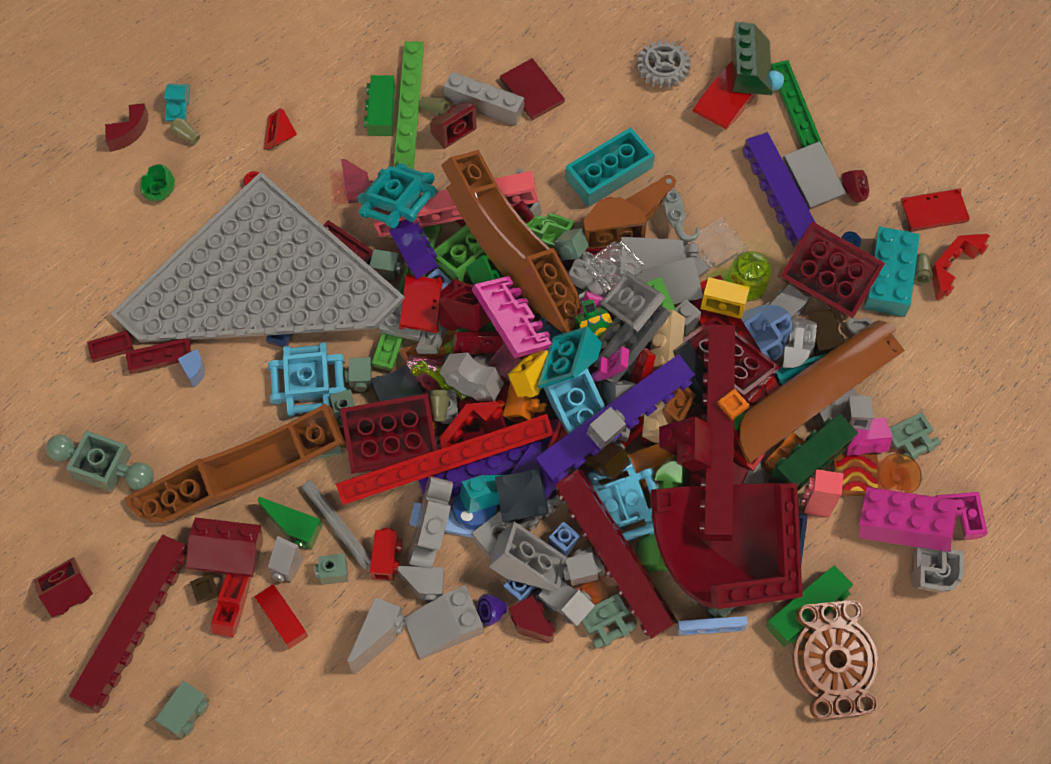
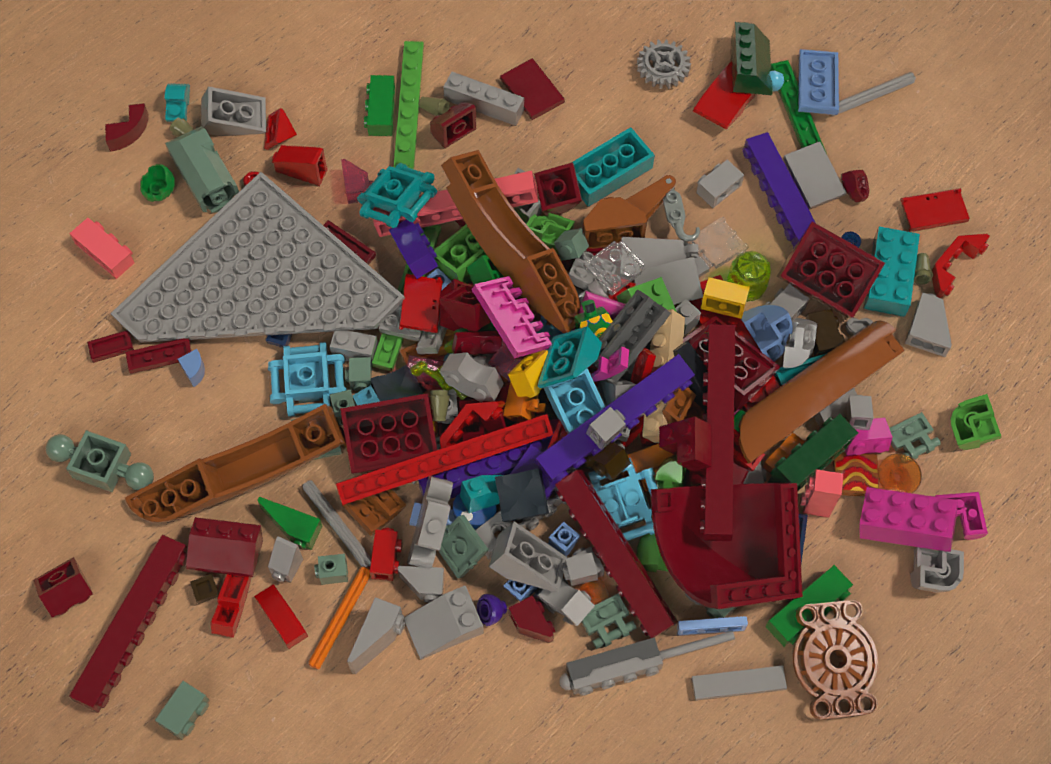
sand green brick [370,249,402,281] -> none
dark red tile [512,200,535,224] -> none
light grey tile [600,271,666,332] -> none
orange tile [717,389,749,420] -> none
none -> coral brick [69,218,134,279]
none -> sand green brick [165,126,239,213]
none -> light grey slope [201,86,266,136]
none -> red slope [272,145,328,186]
none -> orange axle [308,567,370,670]
none -> light grey brick [330,330,378,363]
none -> dark orange slope [342,489,406,536]
none -> medium azure plate [353,385,380,405]
none -> sand green plate [439,515,489,579]
none -> dark red slope [534,162,582,216]
none -> piece [559,631,735,696]
none -> light grey tile [691,666,787,701]
none -> light grey brick [696,160,744,208]
none -> medium blue plate [798,49,839,115]
none -> light grey axle [830,72,916,116]
none -> light grey slope [905,293,952,357]
none -> bright green brick [950,394,1002,450]

